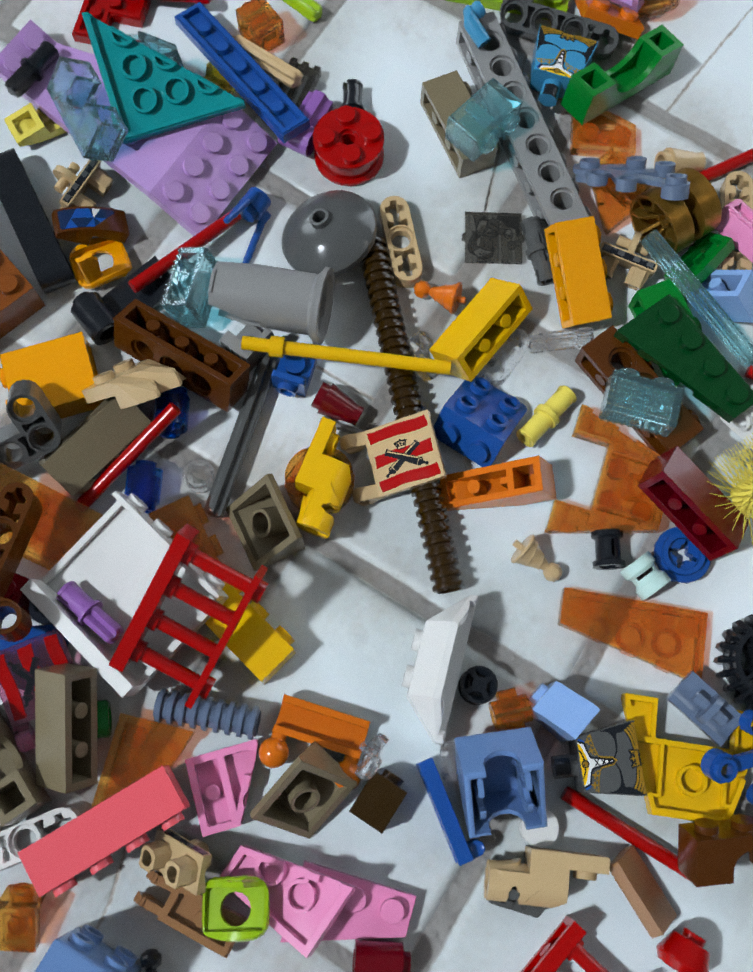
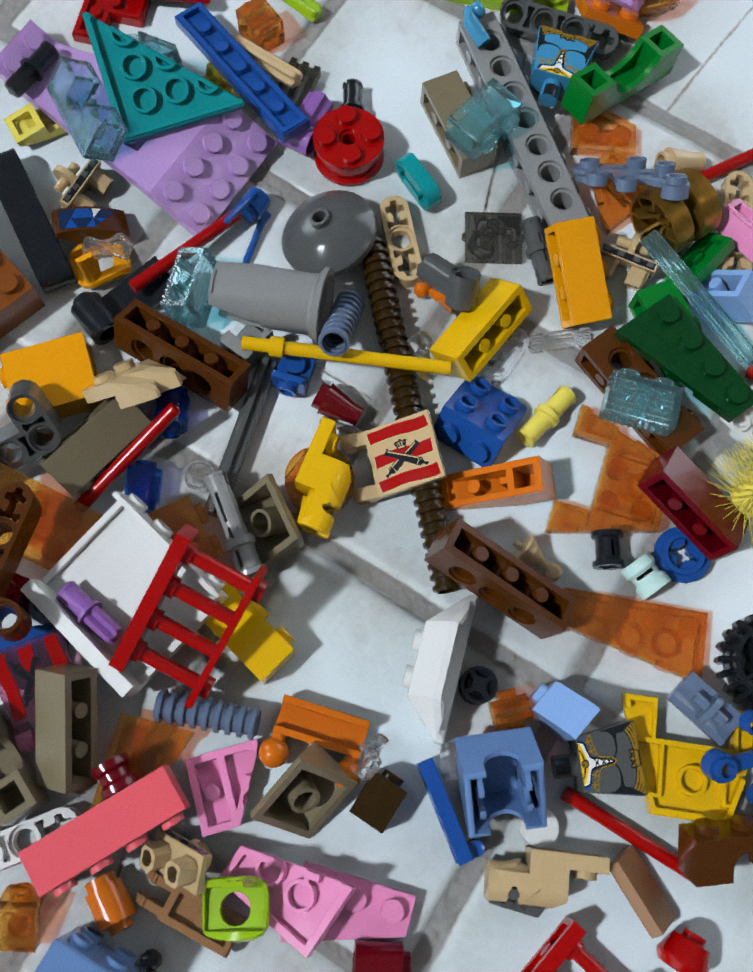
green tile [97,699,112,739] -> none
none -> clear piece [82,232,133,261]
none -> orange brick [85,870,138,937]
none -> dark red wheel [91,752,140,800]
none -> light grey pin [204,470,267,578]
none -> sand blue piece [318,290,365,357]
none -> teal beam [395,152,442,211]
none -> dark grey piece [416,253,481,311]
none -> reddish brown brick [424,518,578,639]

